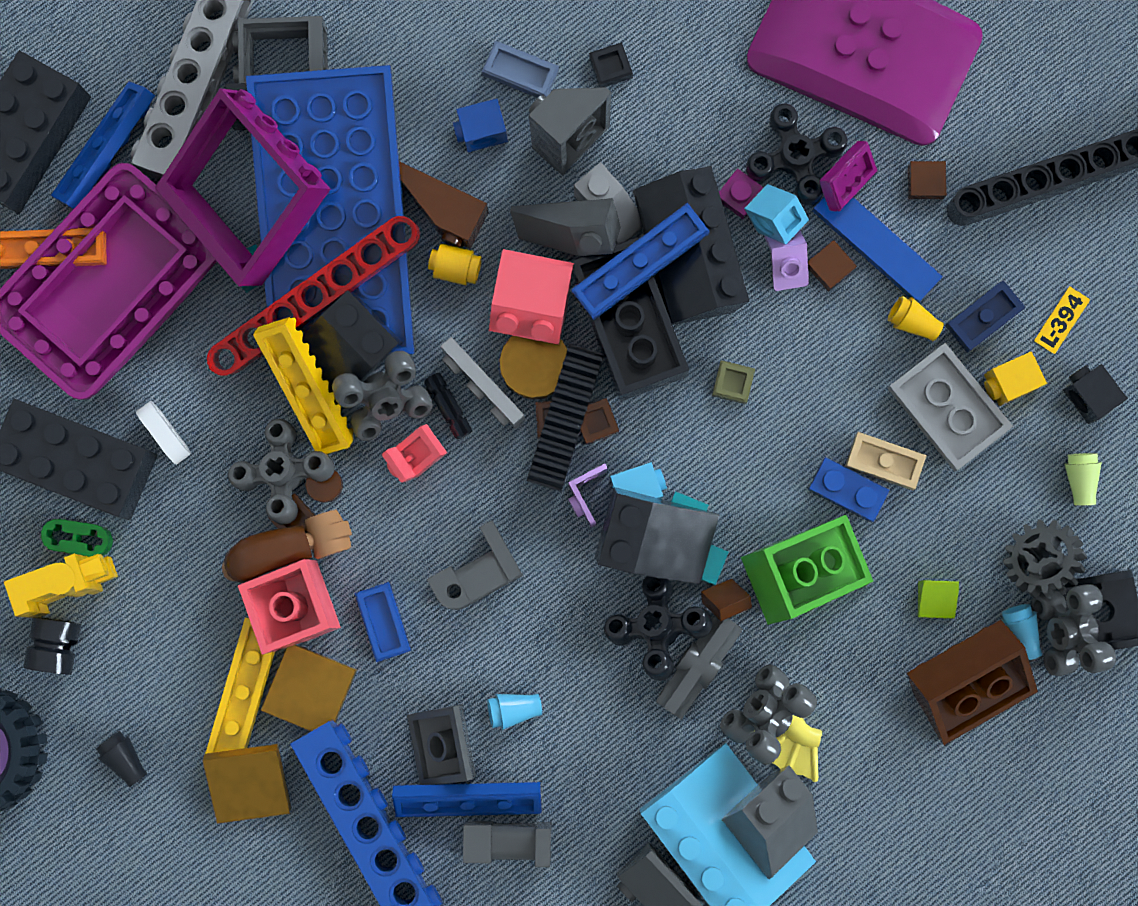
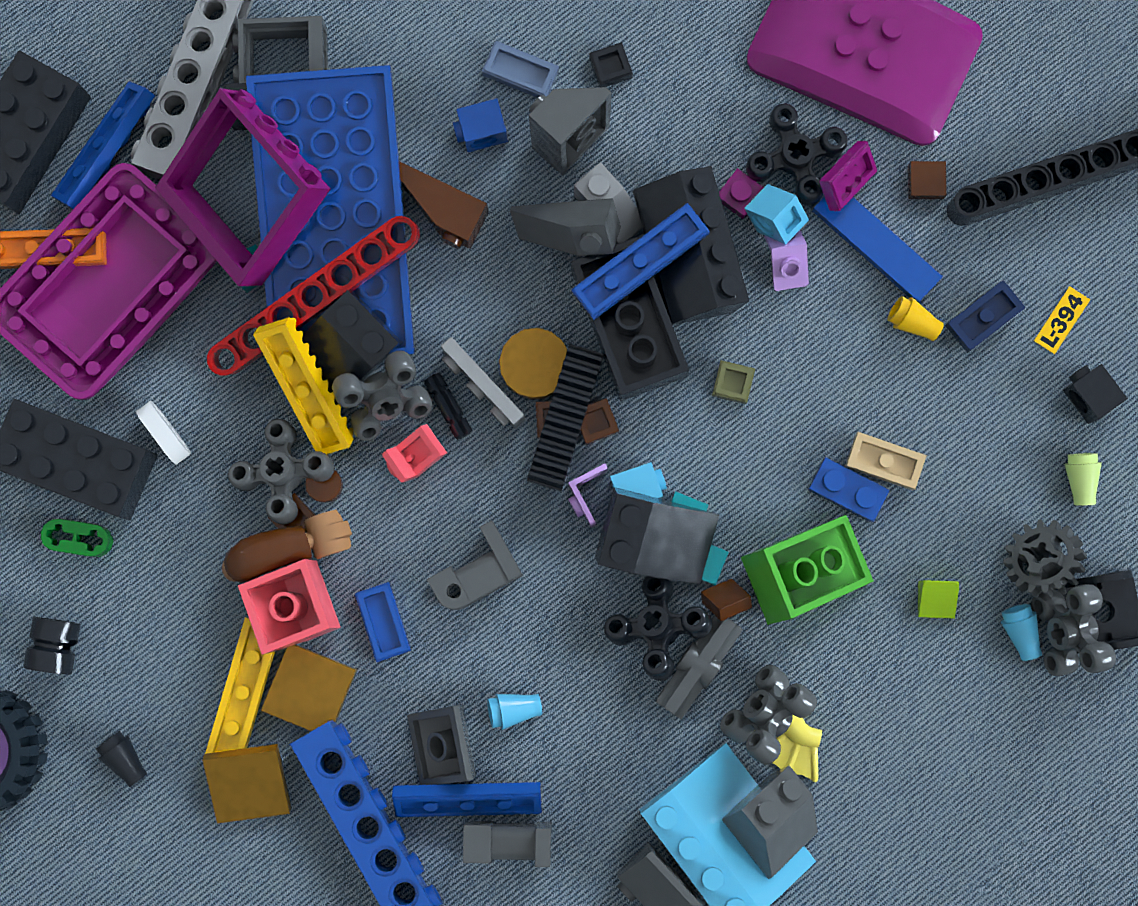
yellow hips [3,553,118,618] -> none
yellow brick [428,243,482,286] -> none
coral slope [489,249,574,345] -> none
reddish brown tile [808,240,857,292] -> none
light grey plate [887,343,1014,472] -> none
reddish brown slope [906,620,1038,745] -> none
yellow brick [984,351,1047,406] -> none

